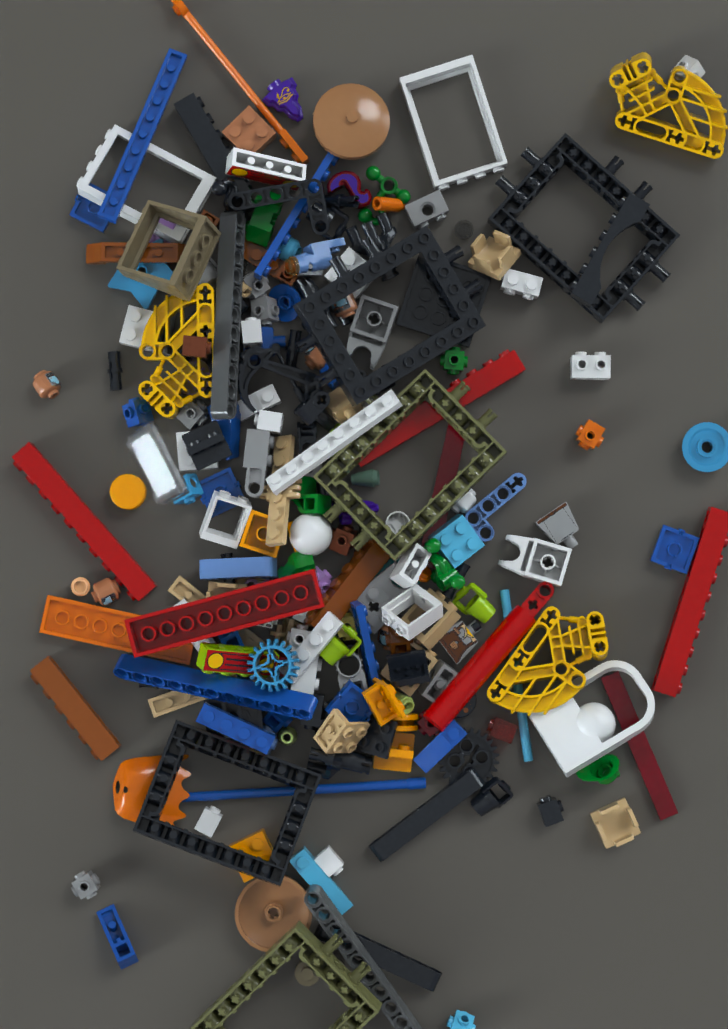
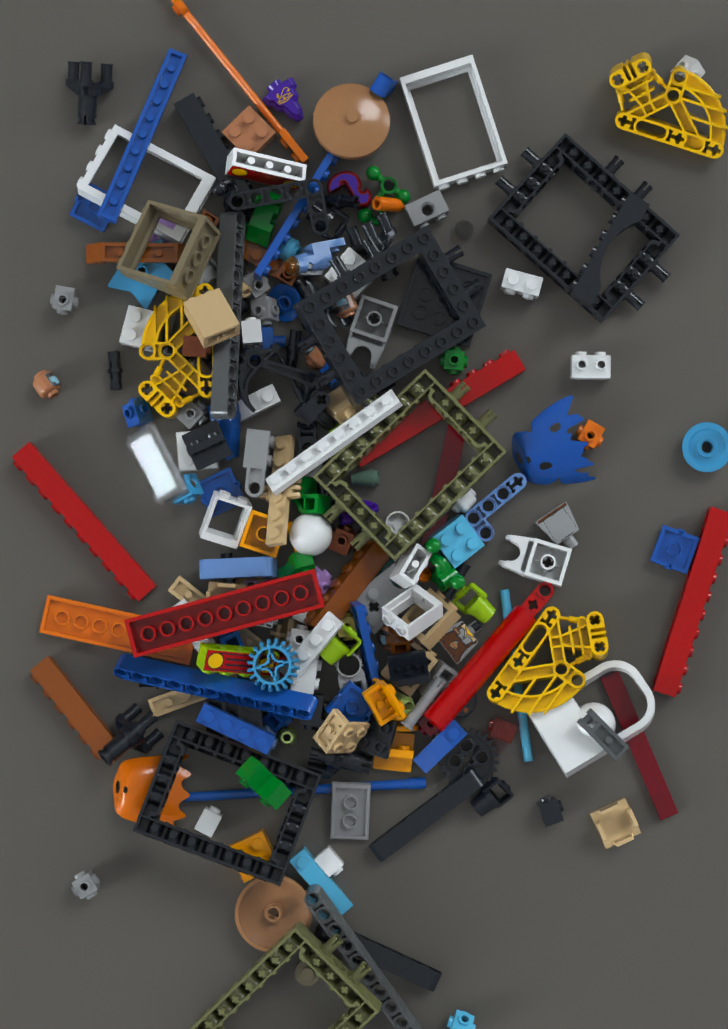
light nougat plate [71,577,90,596] -> none
nougat head [91,577,121,606] -> none
blue slope [96,904,139,970] -> none
light orange head [110,474,147,510] -> none
white brick [254,410,284,435] -> none
tan panel [467,230,521,281] -> none
green piece [576,754,620,785] -> none
none -> light grey brick [50,285,79,316]
none -> black wheel [66,61,114,125]
none -> black wheel [98,703,164,766]
none -> tan brick [184,288,240,349]
none -> green brick [235,755,292,810]
none -> light grey tile [330,781,371,840]
none -> blue piece [370,72,398,98]
none -> light grey pin [400,676,446,732]
none -> blue piece [512,395,596,485]
none -> dark grey plate [577,708,630,761]

